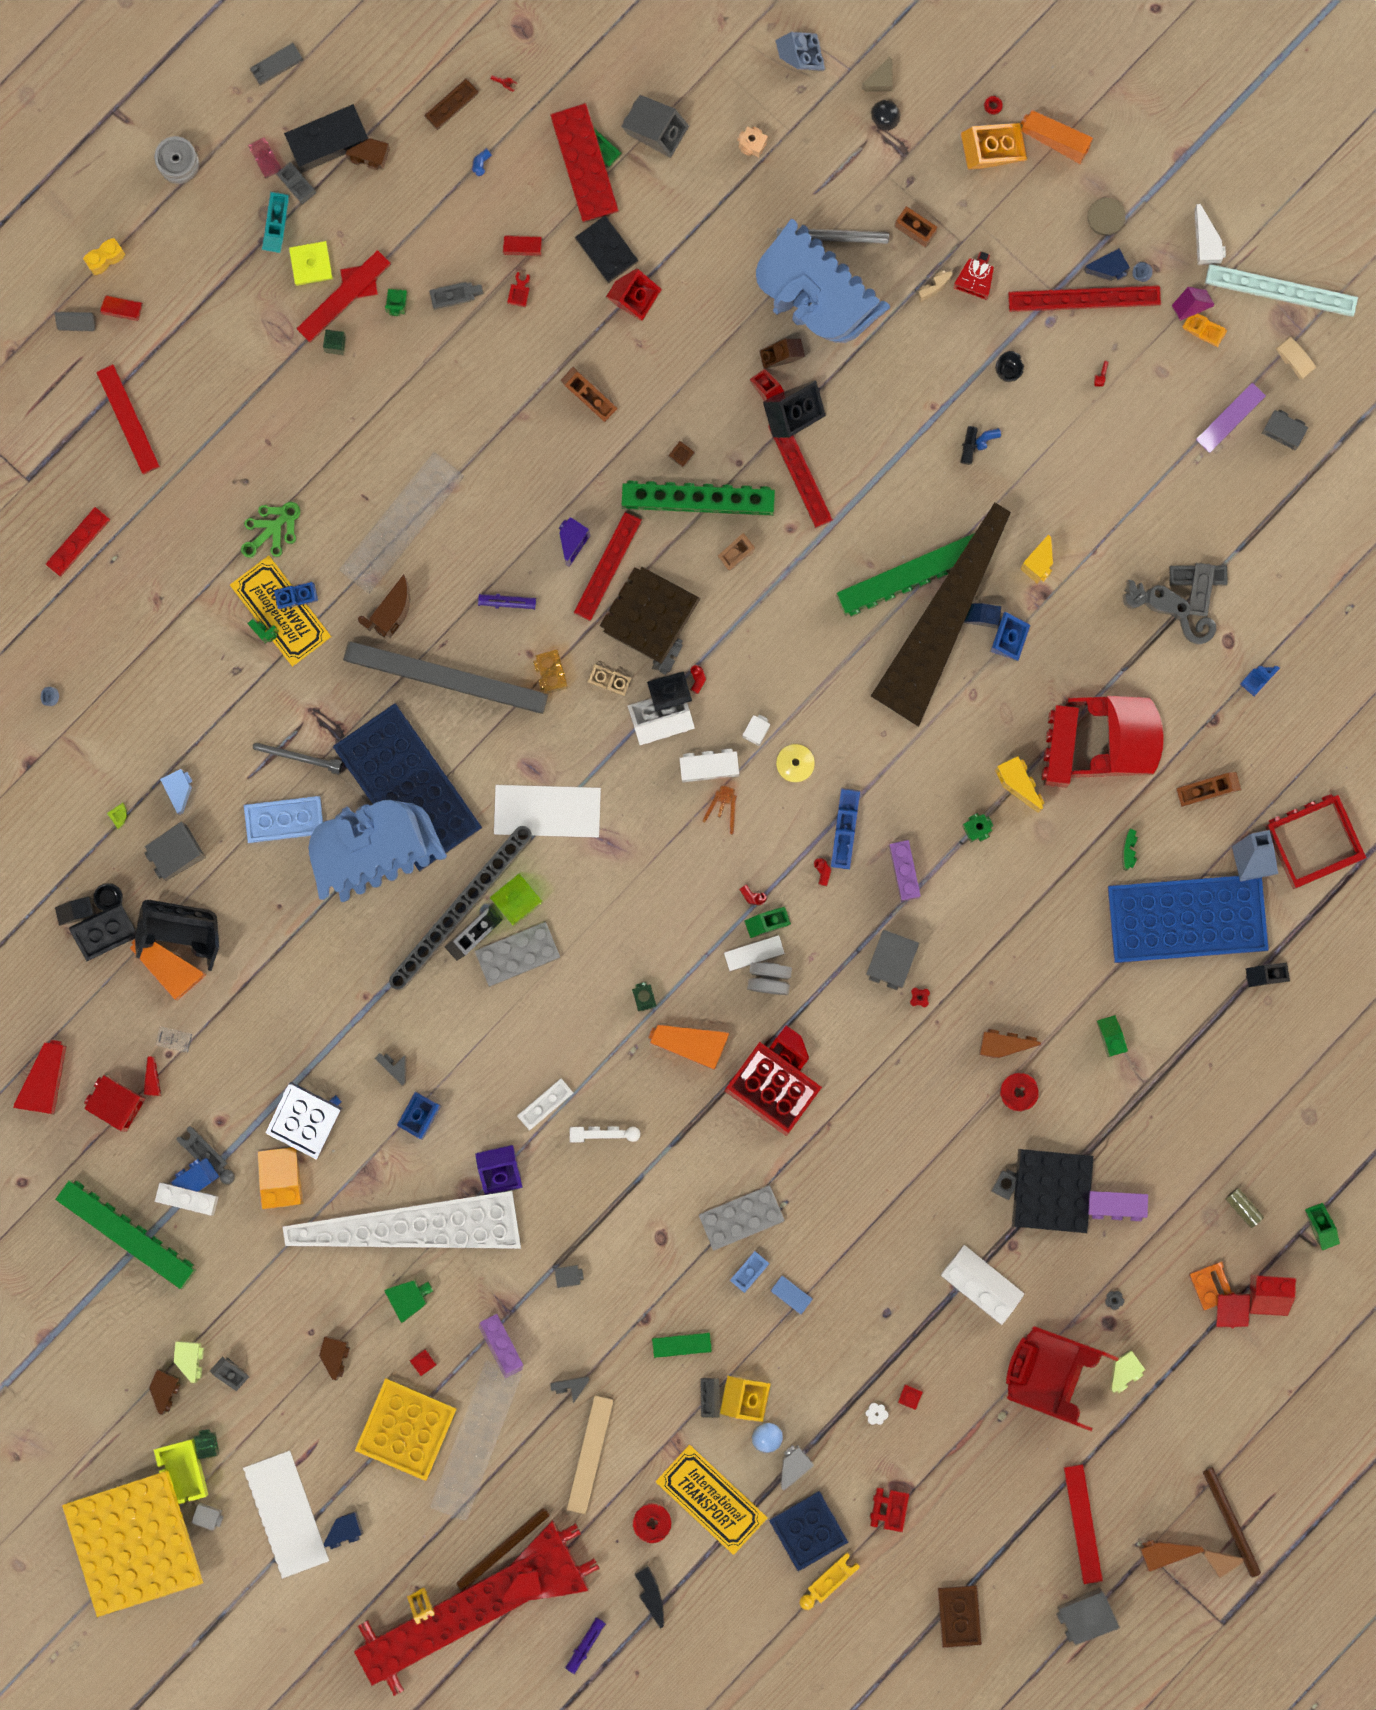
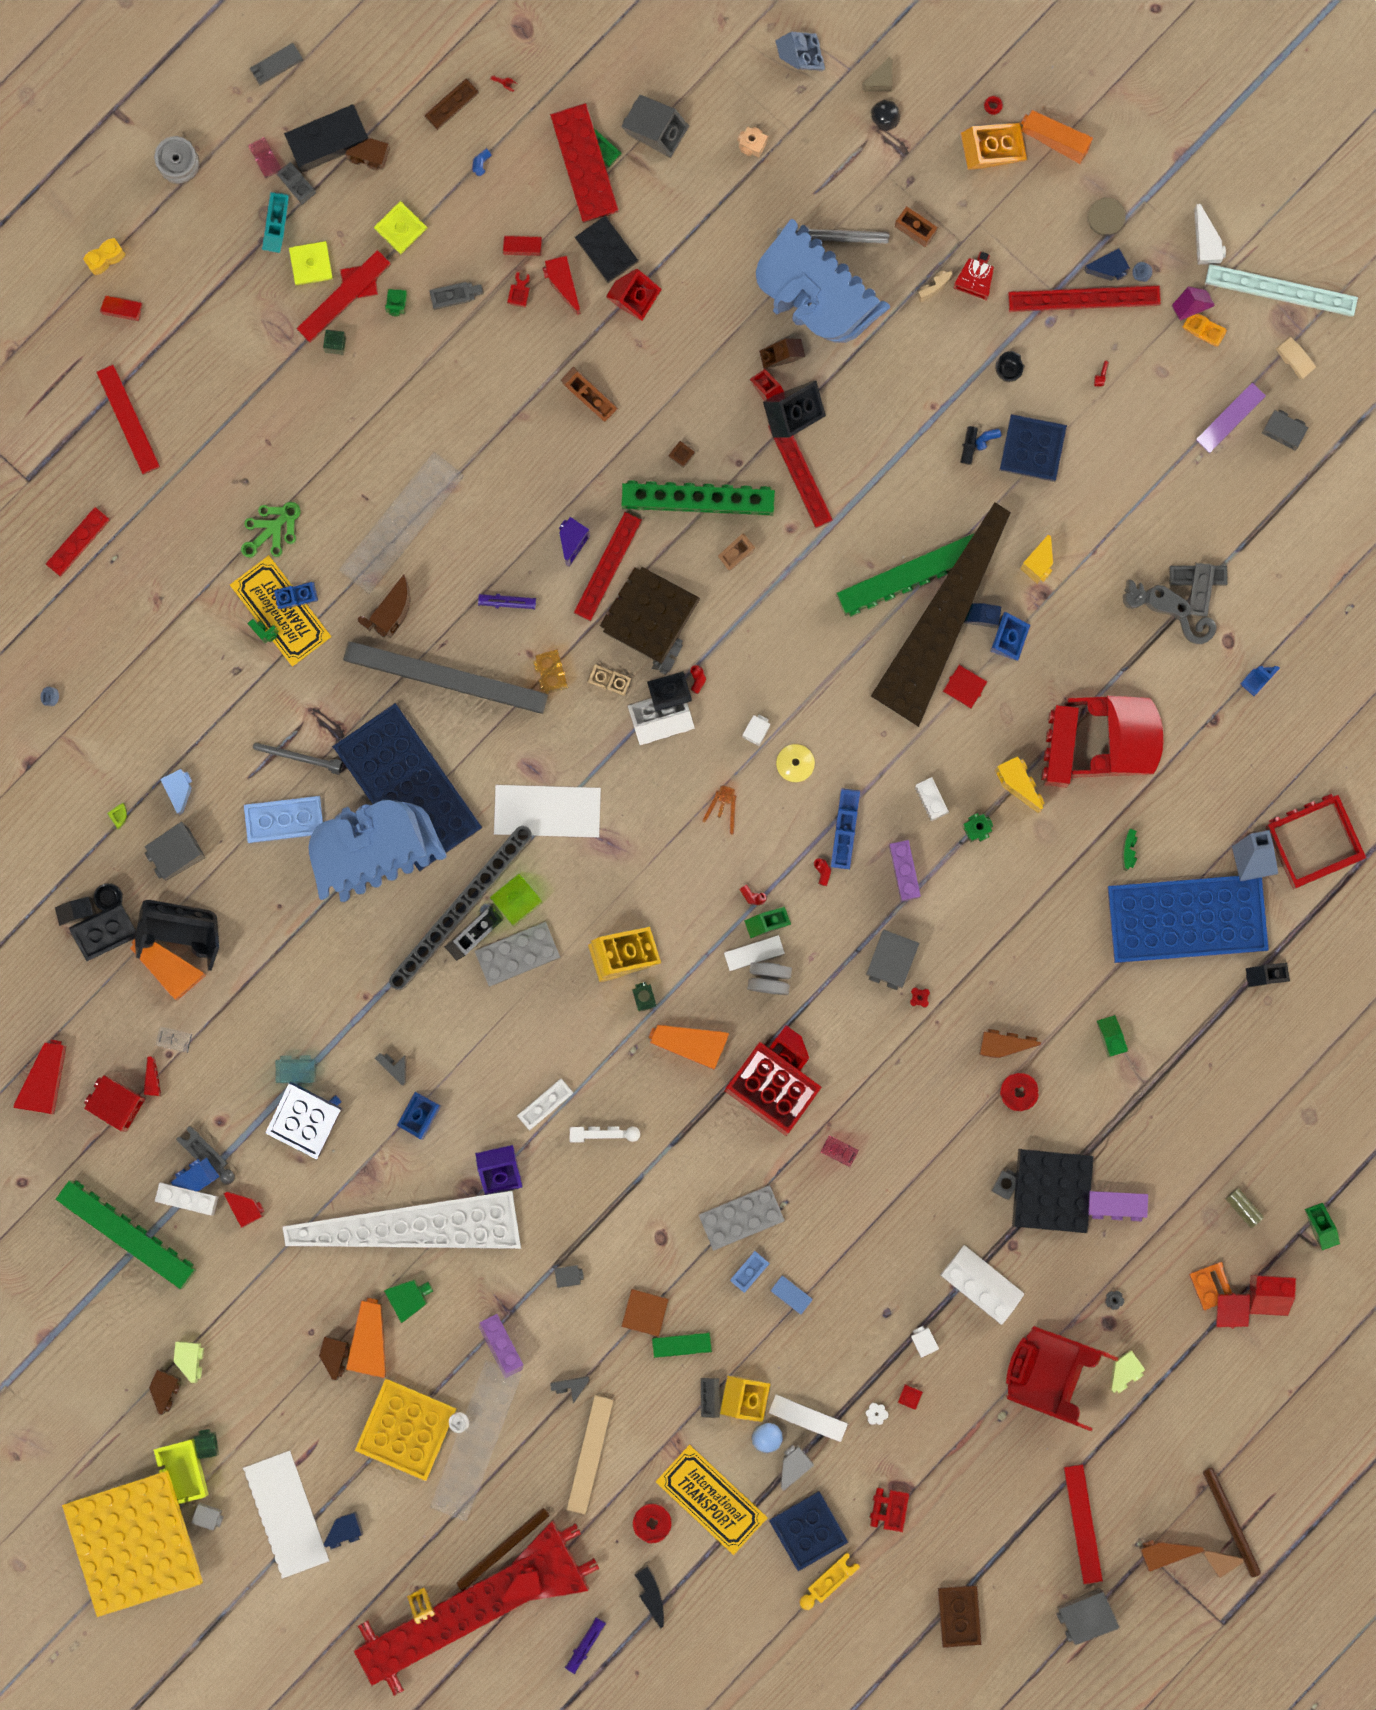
dark grey slope [55,312,96,331] -> none
dark grey slope [210,1356,249,1392] -> none
light orange slope [258,1147,303,1209] -> none
red plate [410,1349,437,1376] -> none
white brick [680,749,739,783] -> none
dark orange slope [1176,772,1241,807] -> none
none -> red slope [223,1192,265,1228]
none -> clear light blue brick [275,1055,316,1083]
none -> orange slope [346,1297,386,1378]
none -> neon yellow plate [374,201,427,255]
none -> white tile [449,1412,469,1433]
none -> red slope [542,256,581,315]
none -> yellow brick [588,927,661,982]
none -> dark orange tile [621,1289,669,1337]
none -> white slope [769,1395,848,1442]
none -> clear pink slope [820,1135,859,1167]
none -> white brick [911,1326,939,1358]
none -> white brick [915,777,949,821]
none -> red piece [943,665,987,709]
none -> dark blue plate [999,414,1067,482]

